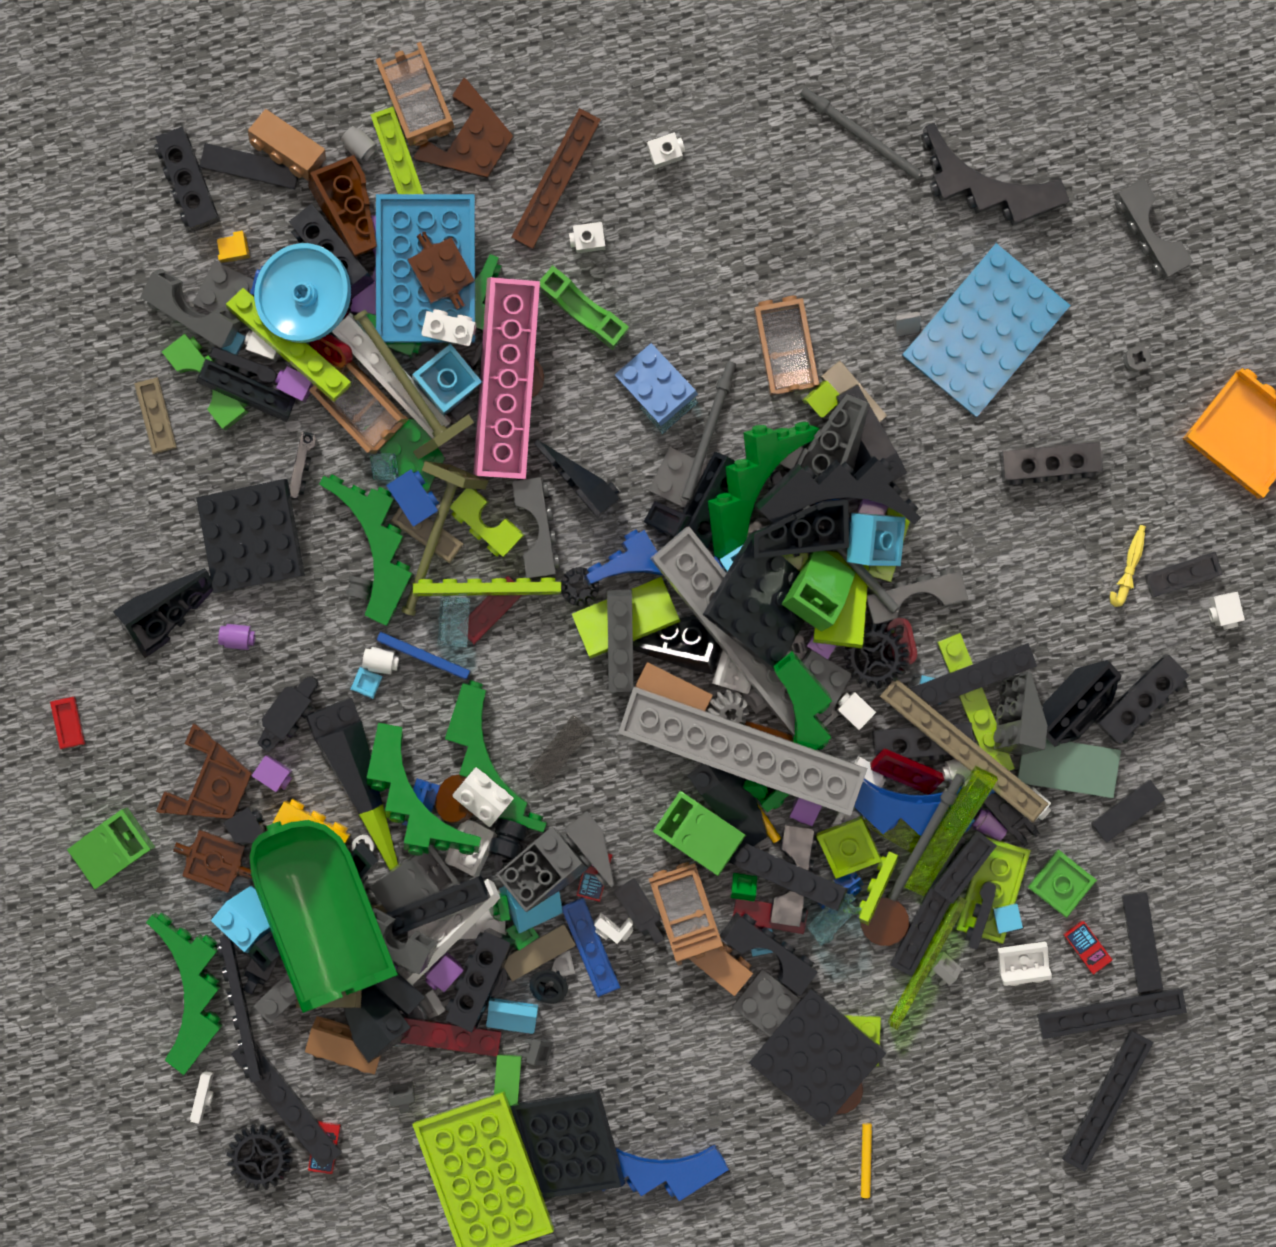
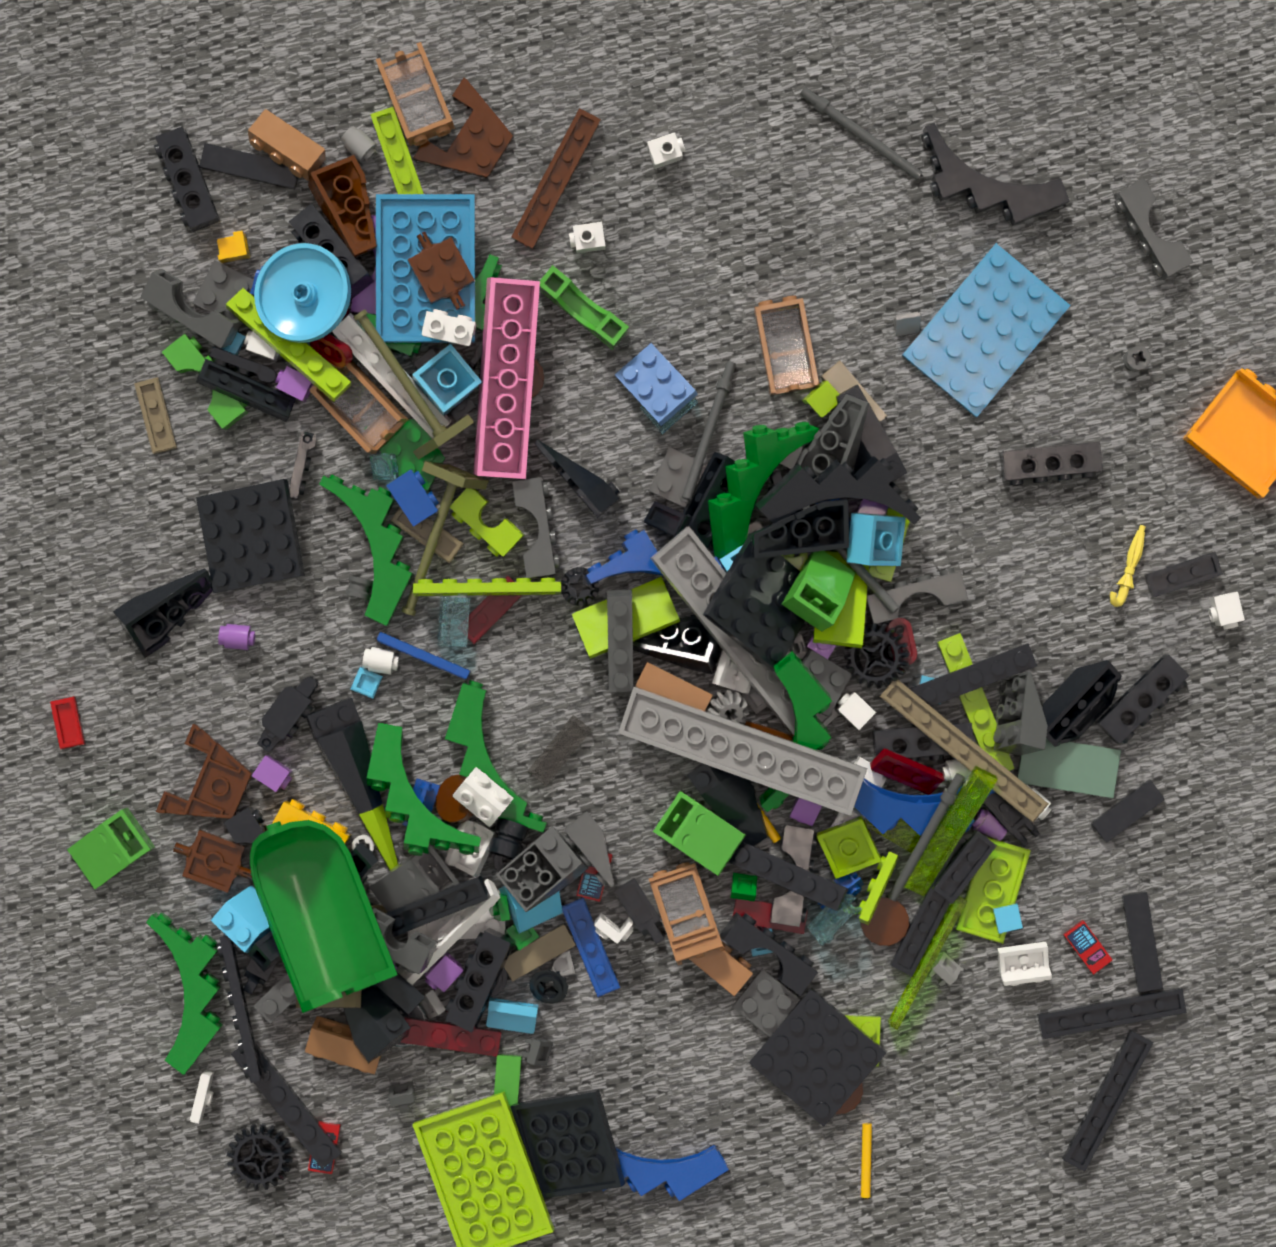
green tile [743,780,768,800] -> none
black hinge [964,881,997,949] -> none
bright green plate [1028,849,1097,918] -> none

